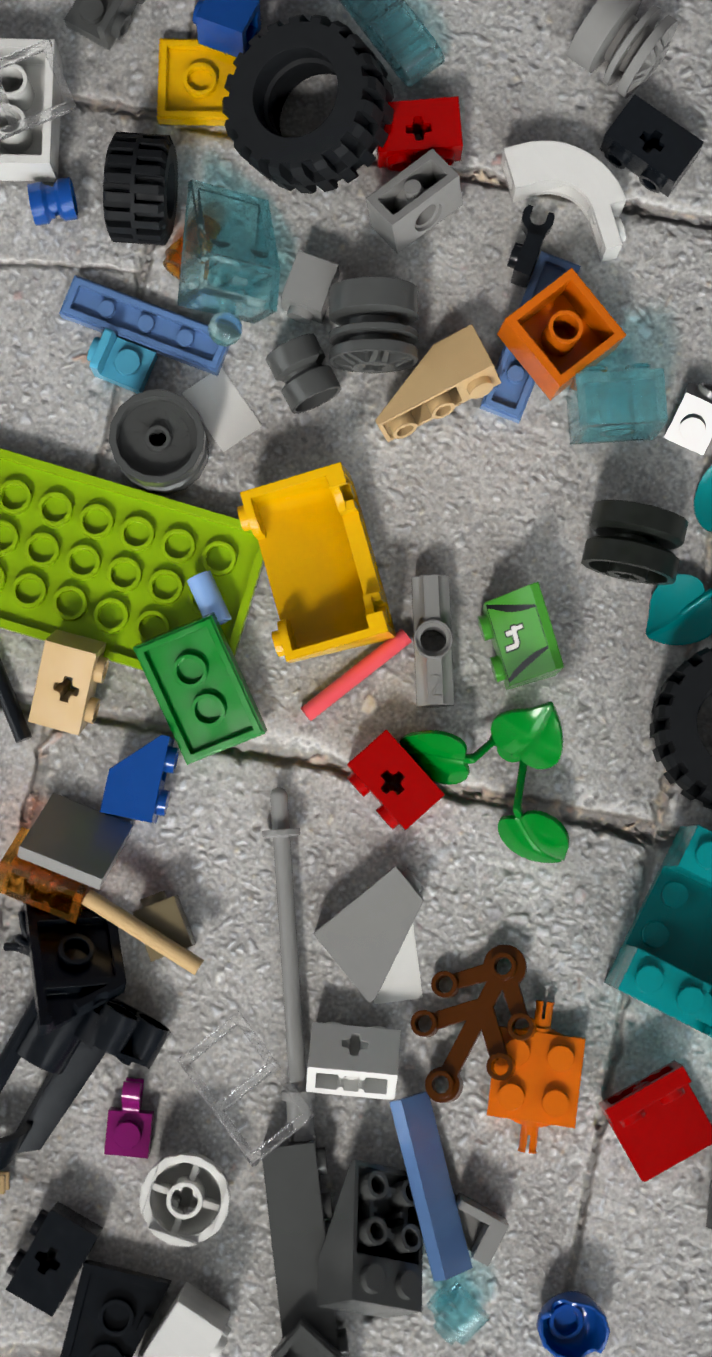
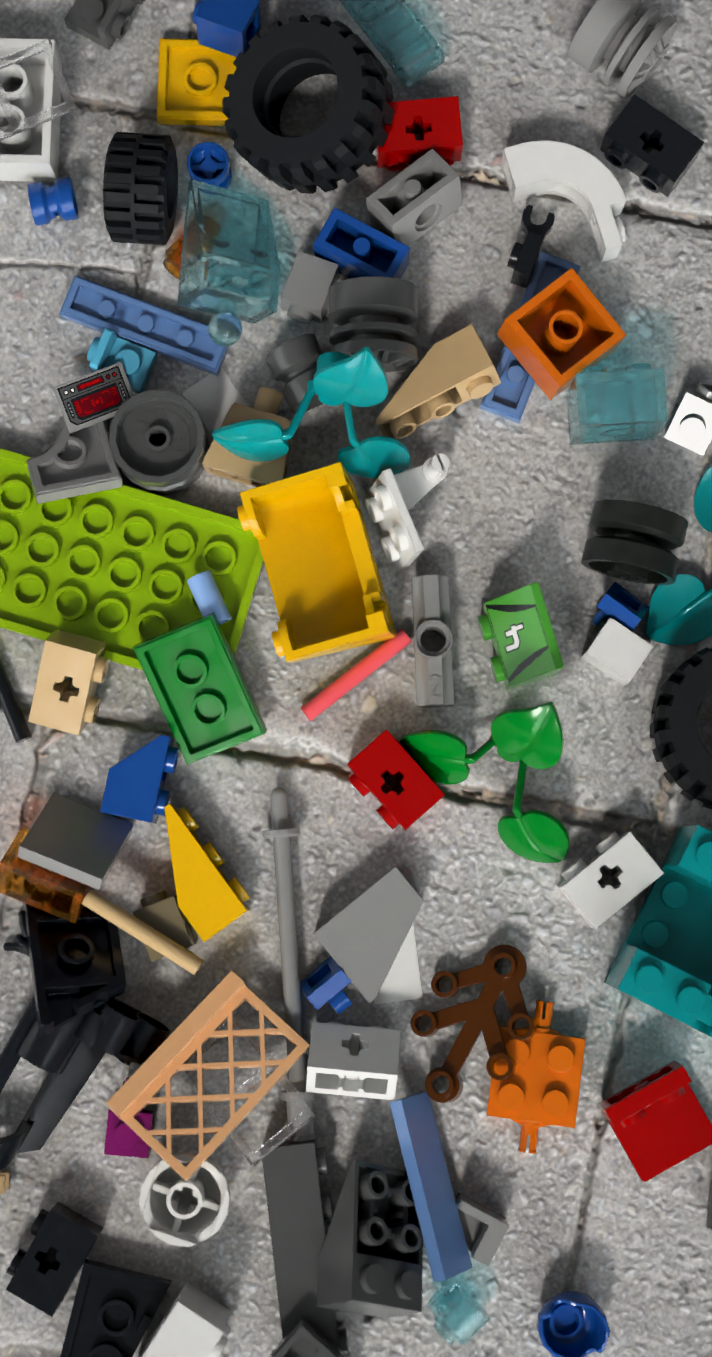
none -> light grey tile [27,416,122,504]
none -> sticker [53,362,134,433]
none -> light nougat fence [106,970,310,1182]
none -> yellow slope [164,803,250,942]
none -> blue wheel [187,142,232,198]
none -> tan torso [202,387,292,488]
none -> teal plant [212,346,411,478]
none -> blue tile [300,956,353,1014]
none -> blue brick [313,207,410,279]
none -> white plate [365,453,450,572]
none -> white brick [558,831,664,929]
none -> white panel [582,619,654,686]
none -> blue tile [593,582,649,631]

